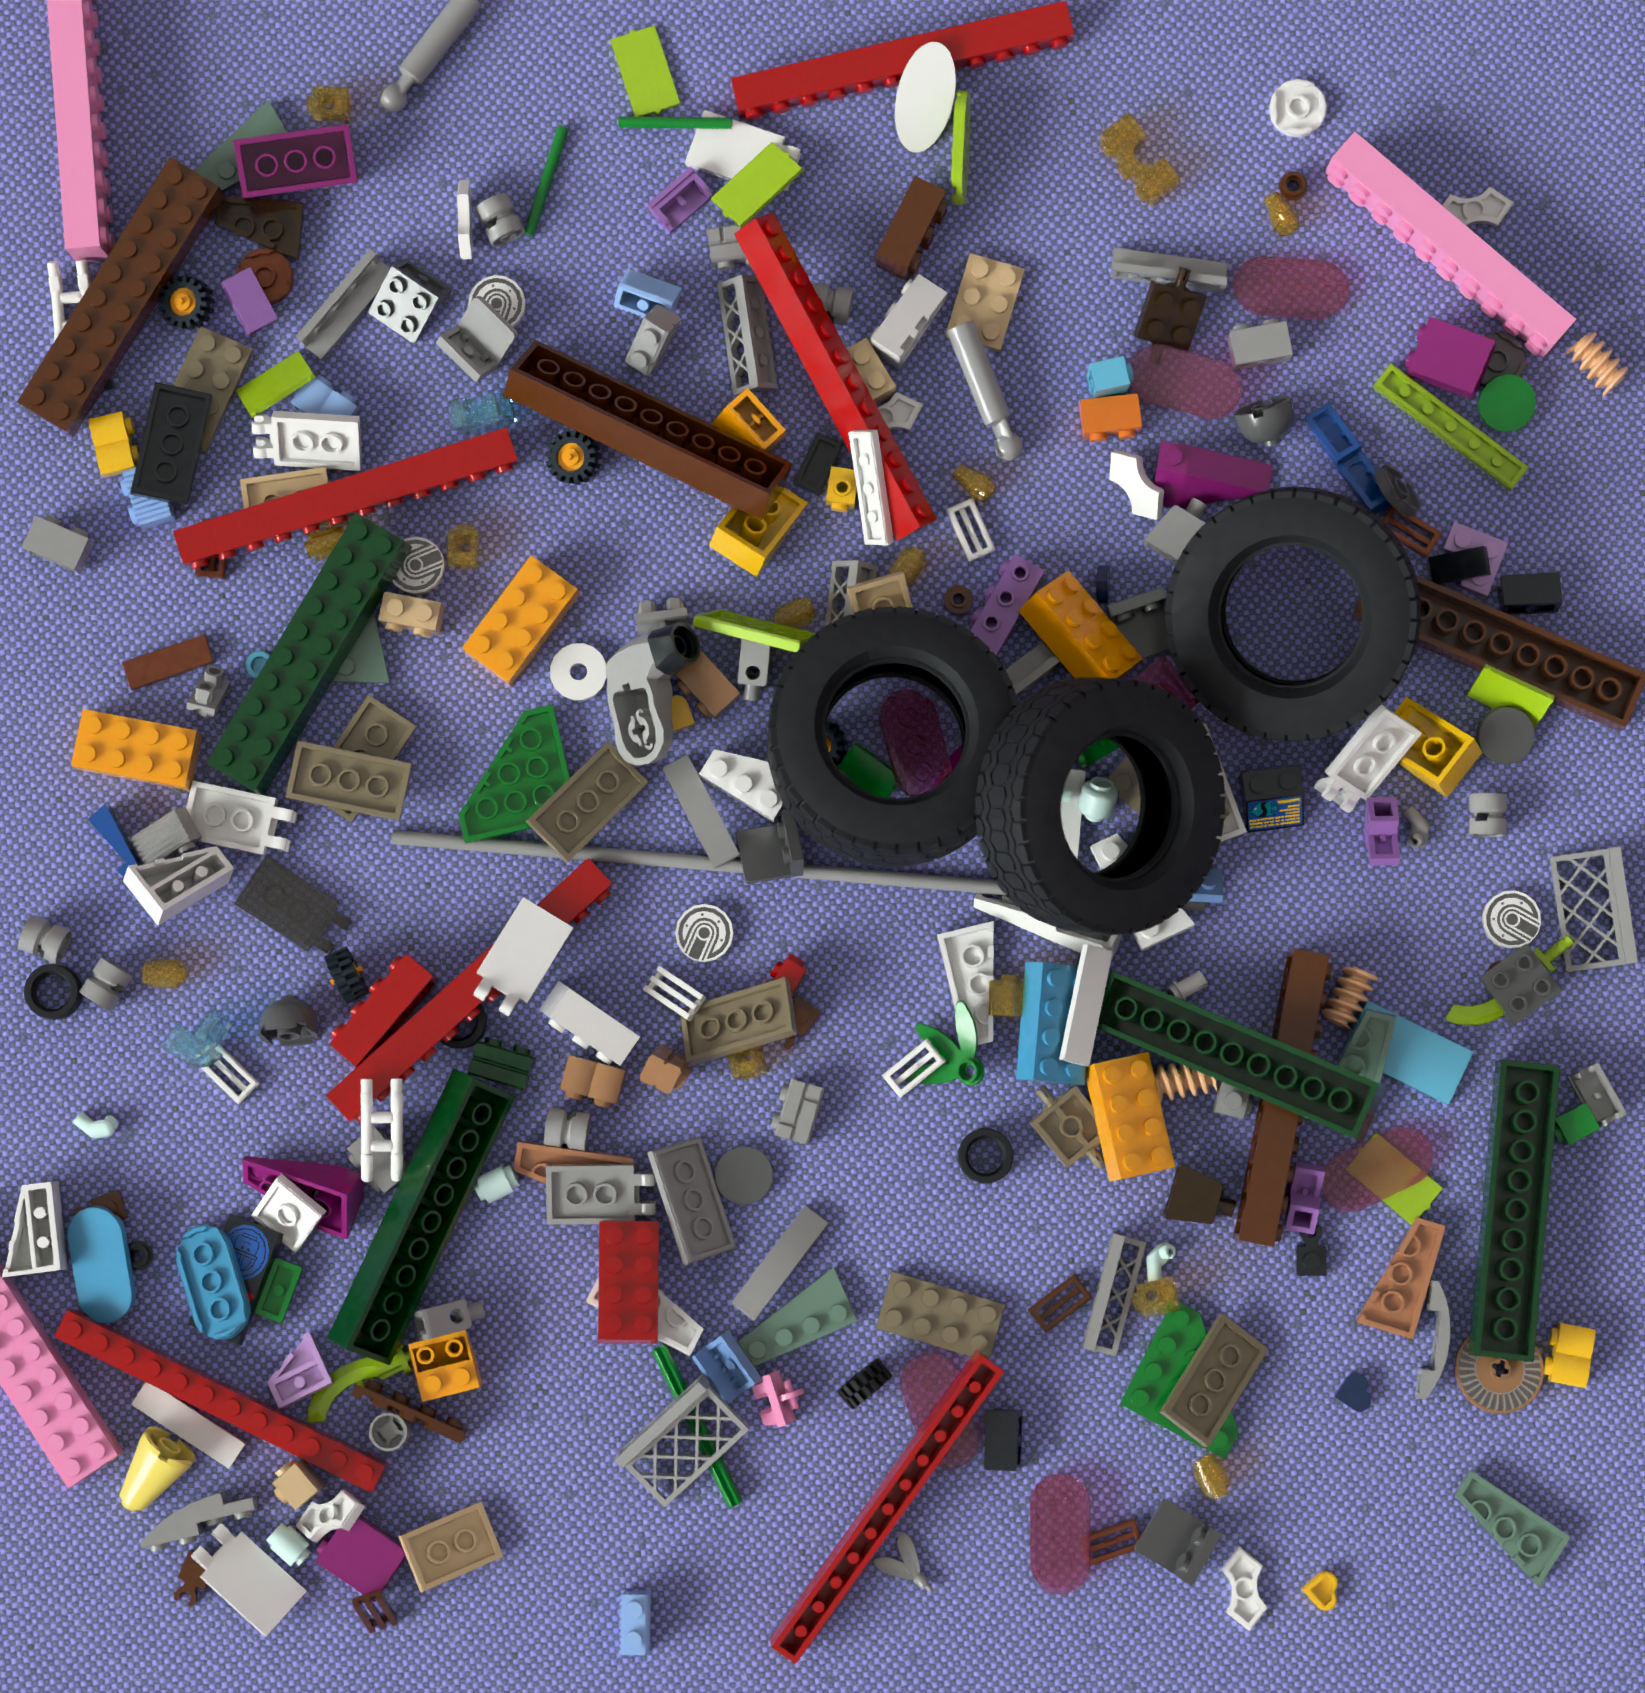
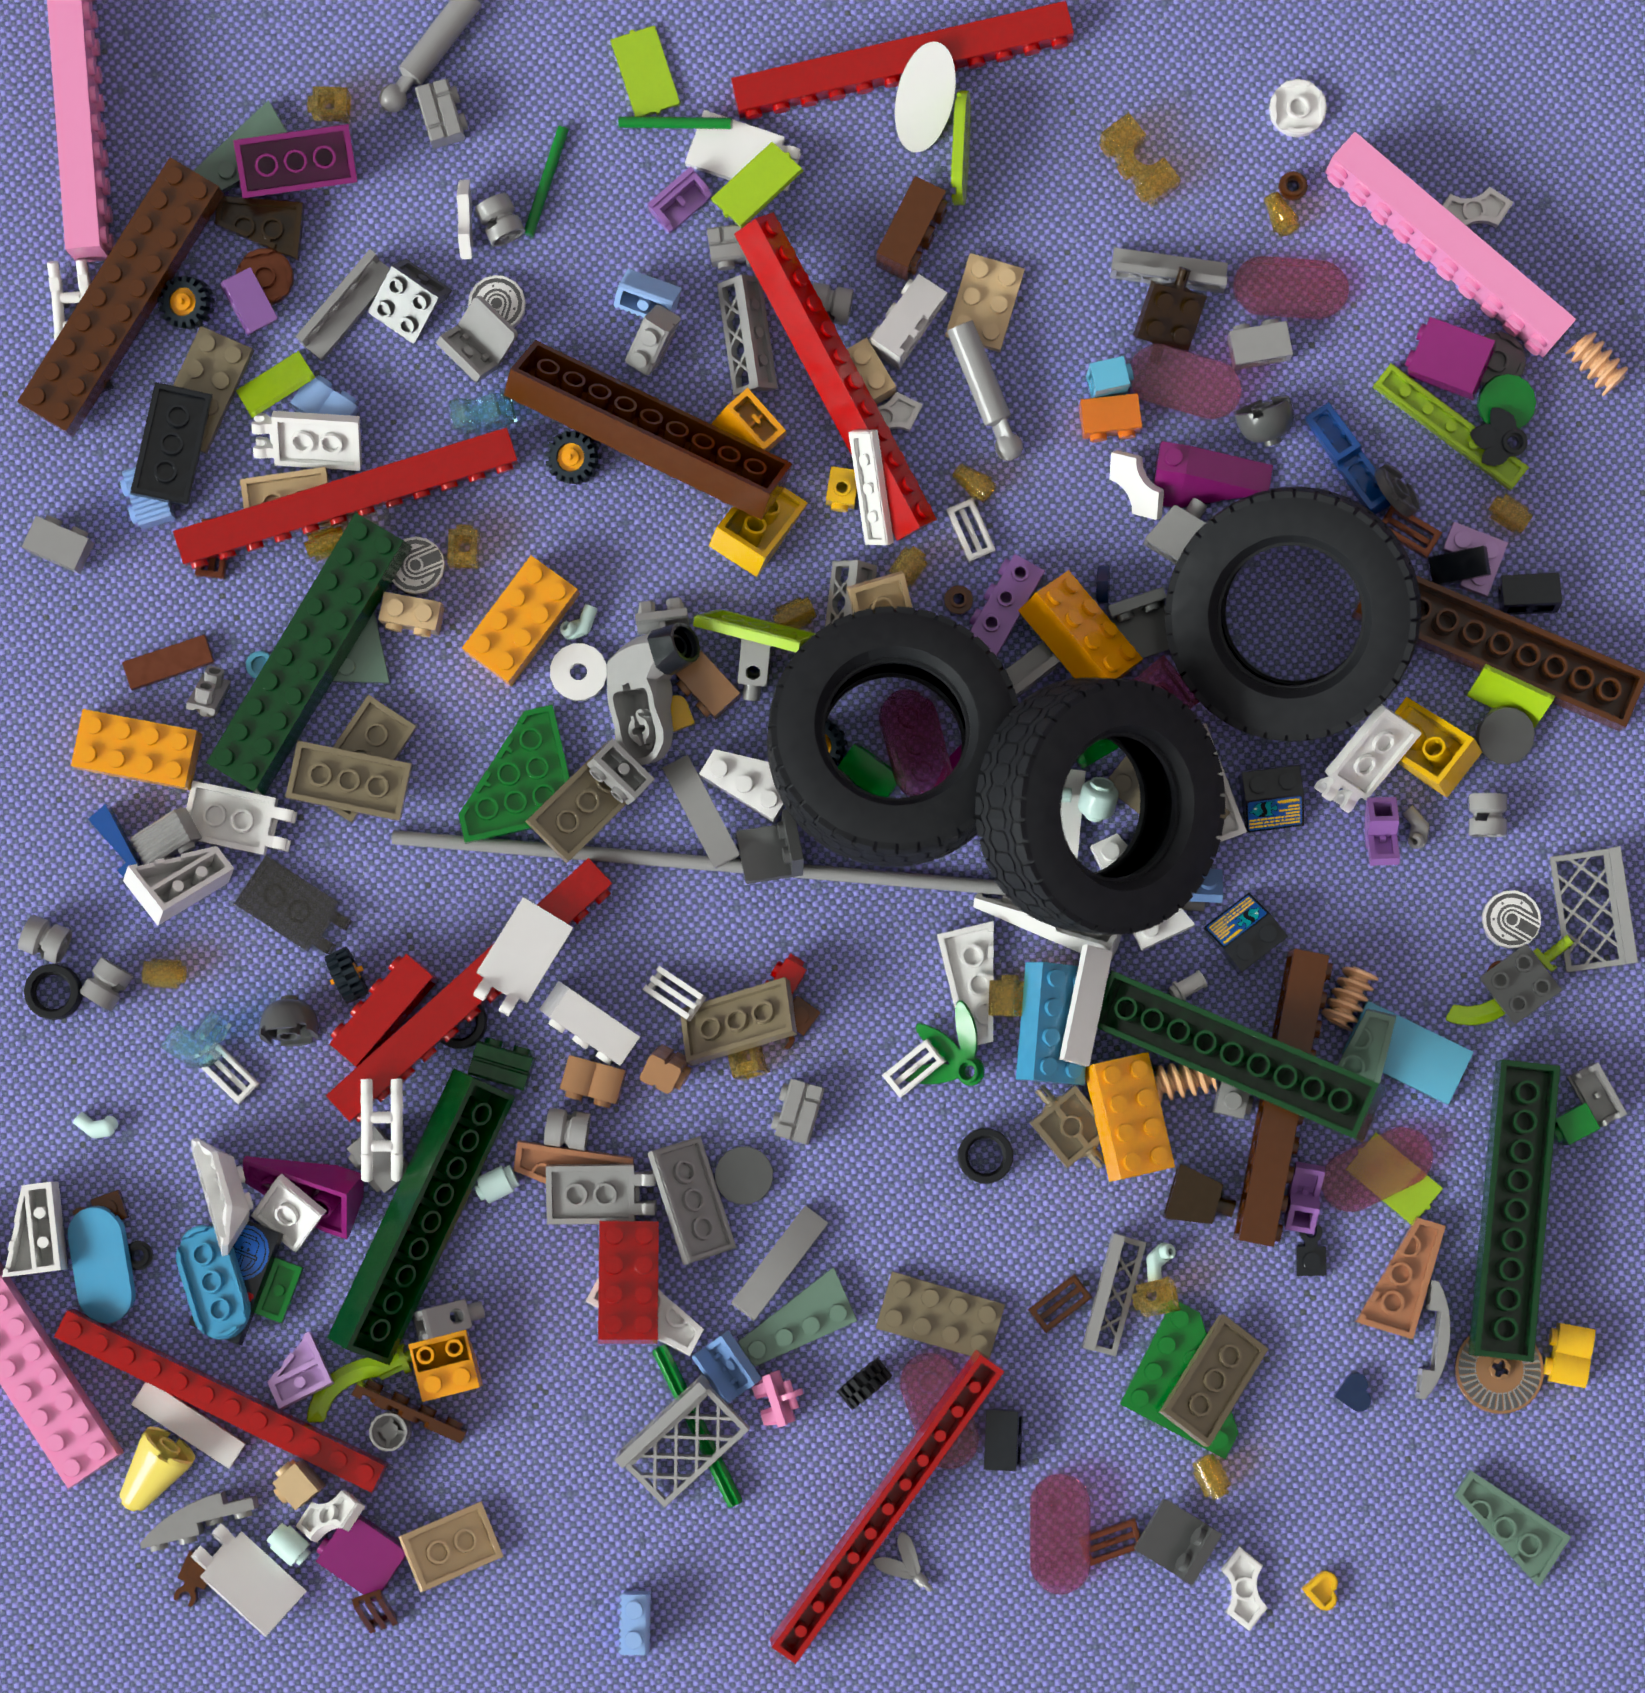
yellow brick [88,411,140,478] -> none
tile [675,904,734,963] -> none
black tile [793,432,844,497] -> none
none -> white wedge [191,1138,253,1256]
none -> light grey brick [415,79,469,149]
none -> light aqua arm [560,604,598,640]
none -> light grey brick [586,738,655,805]
none -> slope [1203,893,1288,974]
none -> black plate [1470,408,1528,466]
none -> clear yellow brick [1488,494,1533,534]

